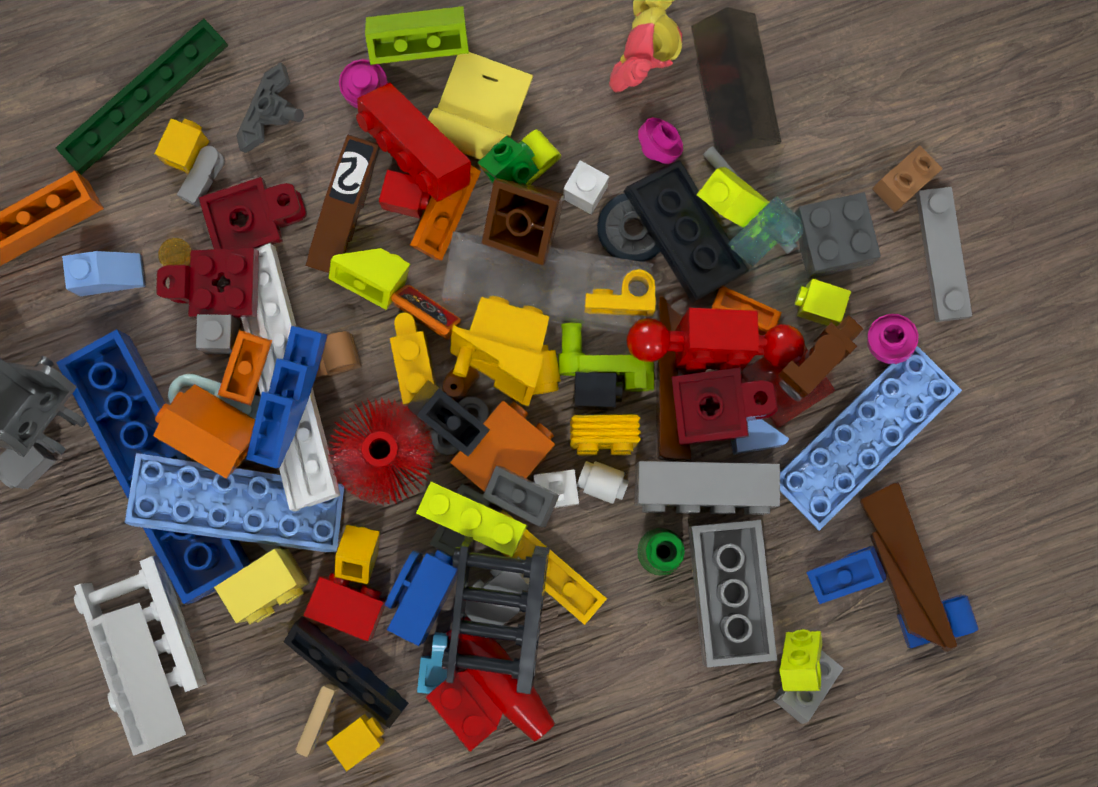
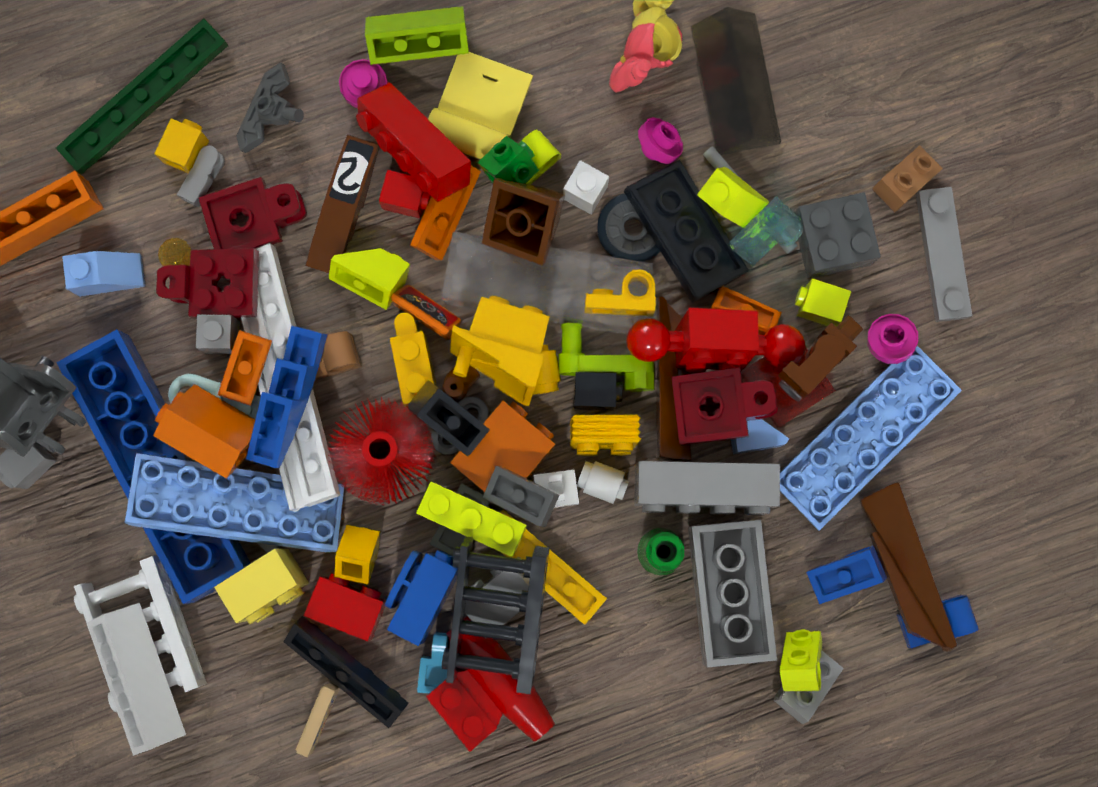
yellow brick [326,714,385,772] -> none

